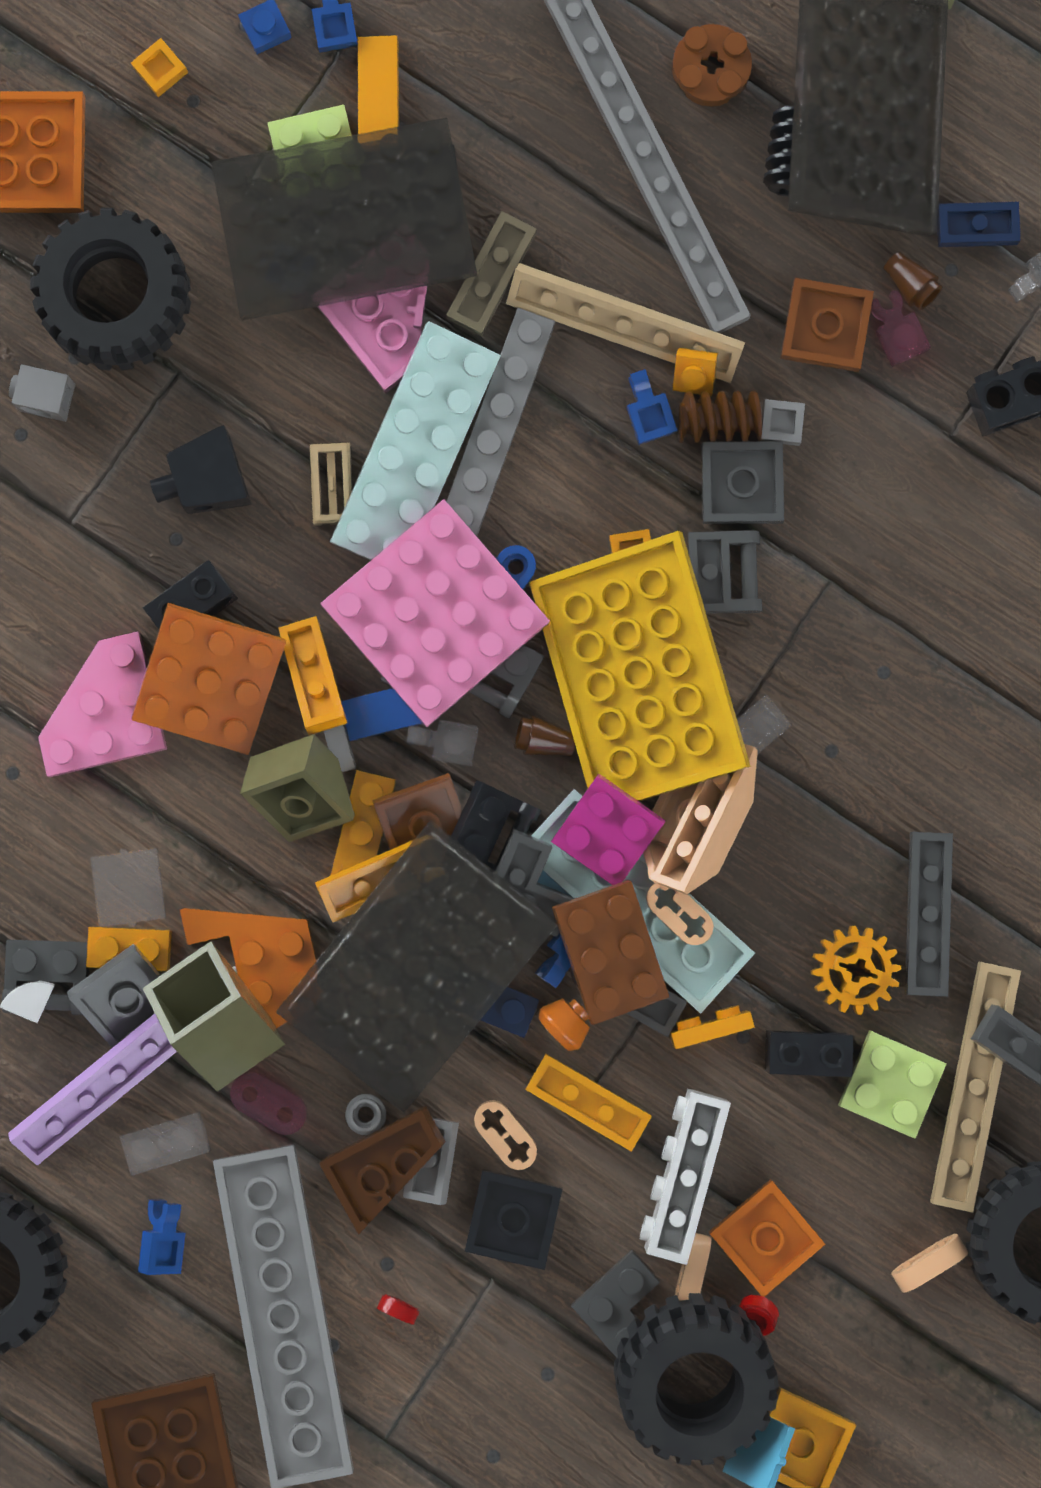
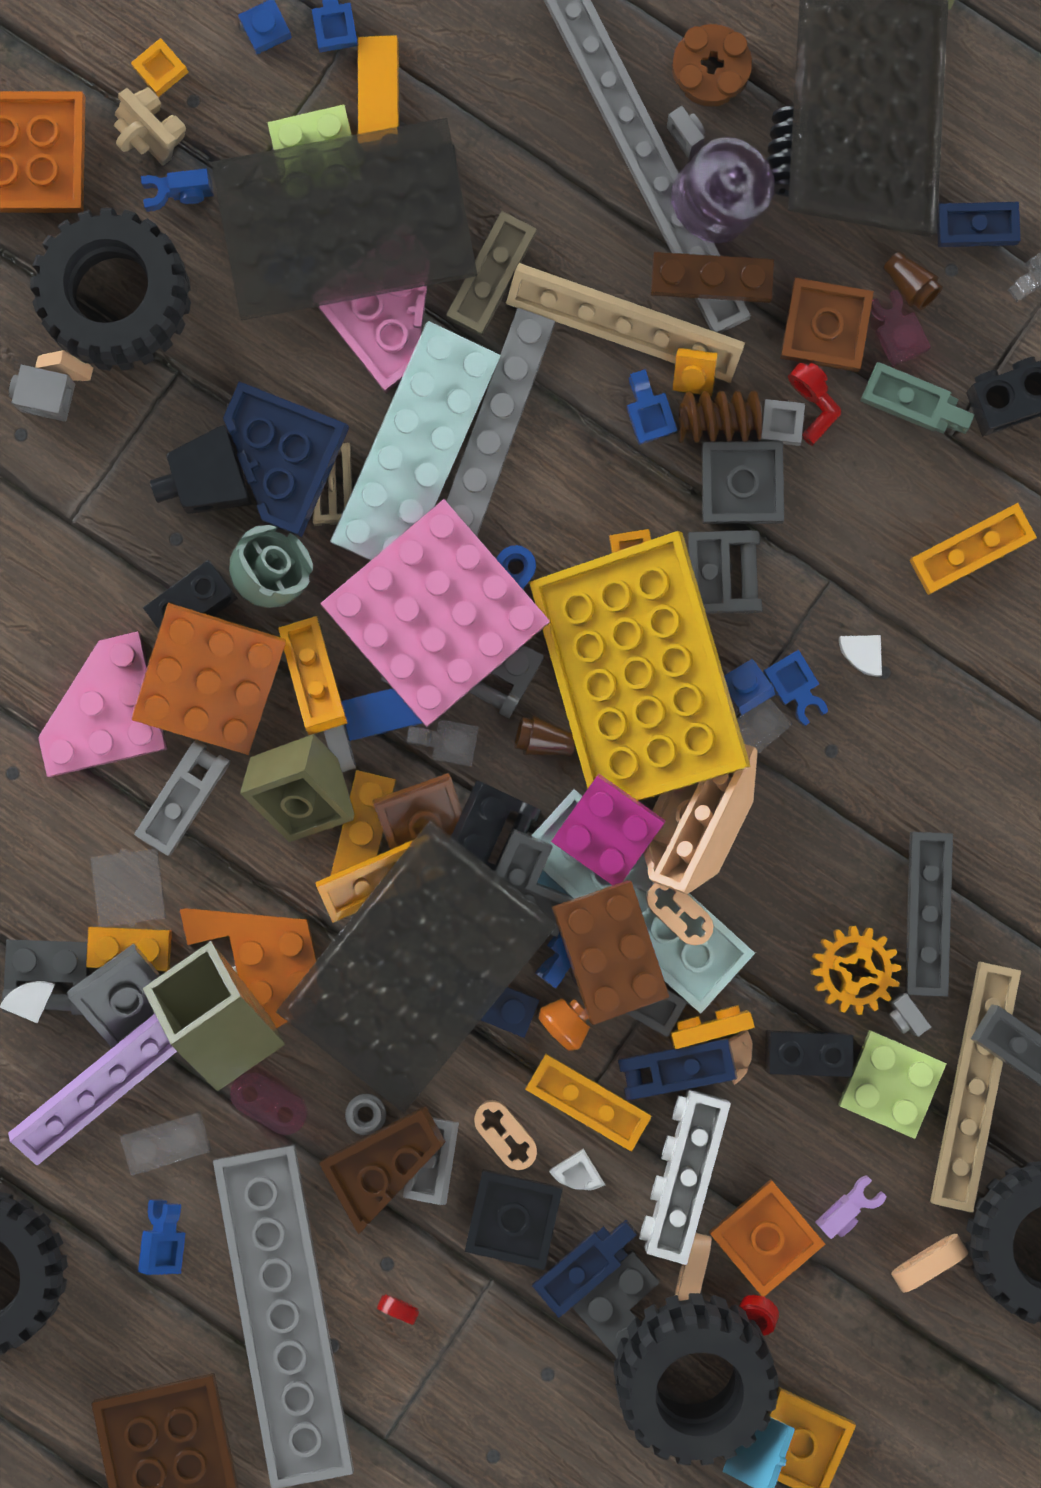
none -> light nougat tile [35,350,93,381]
none -> tan hips [114,87,186,166]
none -> light grey plate [134,740,231,856]
none -> blue plate [141,168,214,212]
none -> dark blue plate [223,381,350,537]
none -> sand green cylinder [229,525,313,608]
none -> dark blue hinge [532,1220,637,1318]
none -> white tile [549,1148,605,1190]
none -> dark blue plate [618,1037,738,1100]
none -> reddish brown plate [651,252,774,303]
none -> light grey plate [667,106,705,159]
none -> clear purple wheel [672,137,774,243]
none -> blue plate [724,659,776,715]
none -> light nougat tile [729,1030,753,1085]
none -> blue plate [763,650,828,726]
none -> red plate [788,363,841,446]
none -> lavender plate [815,1175,887,1239]
none -> white tile [839,635,882,677]
none -> sand green hinge [860,362,975,434]
none -> light grey plate [888,992,931,1037]
none -> light orange plate [909,503,1037,595]

